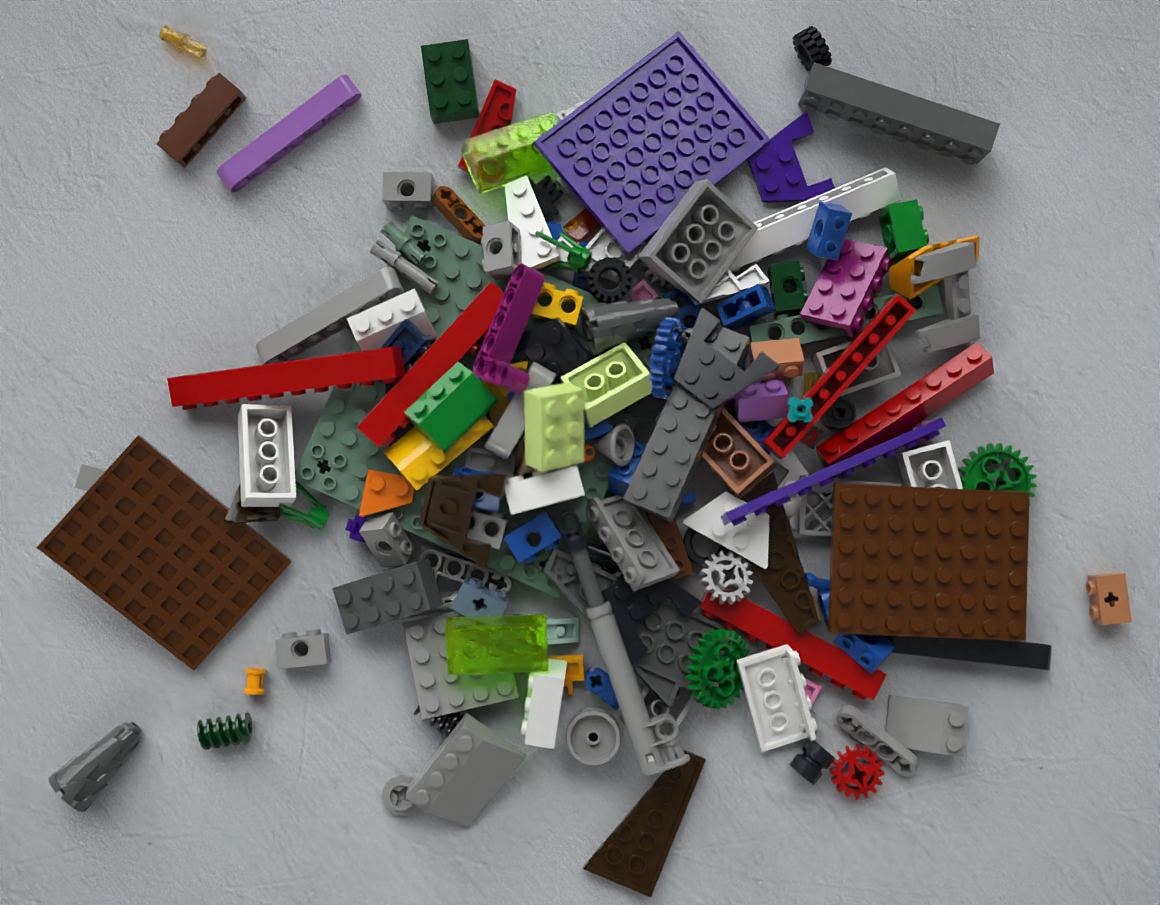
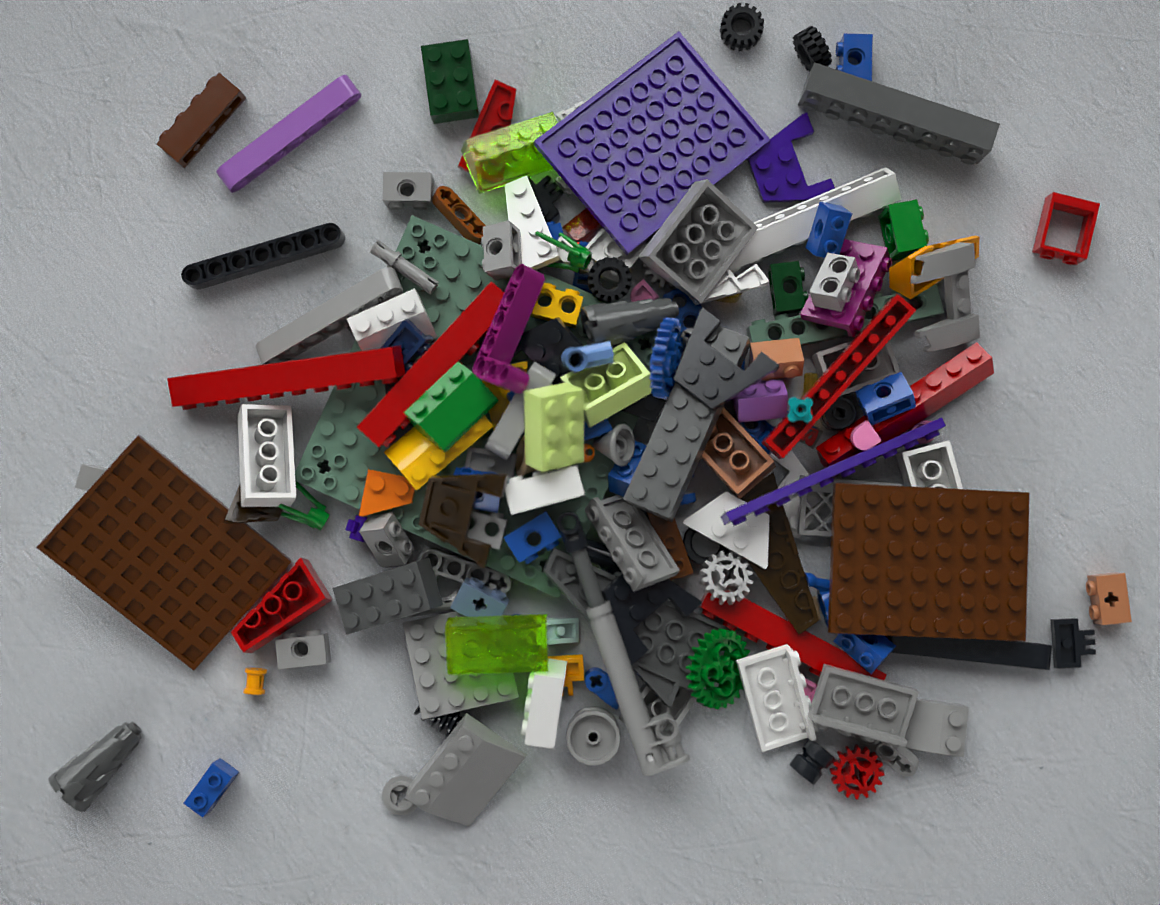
clear yellow axle [159,25,207,58] -> none
dark green piece [197,712,252,750] -> none
sand green pin [380,221,427,266] -> none
dark brown wing [583,749,706,897] -> none
blue brick [716,283,776,331] -> none
green gear [958,443,1037,506] -> none
none -> black beam [181,223,345,290]
none -> blue brick [183,758,239,818]
none -> red wedge [231,557,333,653]
none -> medium blue piece [561,341,614,372]
none -> black tyre [720,3,764,51]
none -> light grey bracket [808,664,919,748]
none -> light grey brick [809,253,860,312]
none -> blue brick [836,33,873,81]
none -> bright pink tile [850,420,882,450]
none -> blue brick [855,372,916,426]
none -> red window [1032,192,1100,265]
none -> black hinge [1051,618,1096,669]

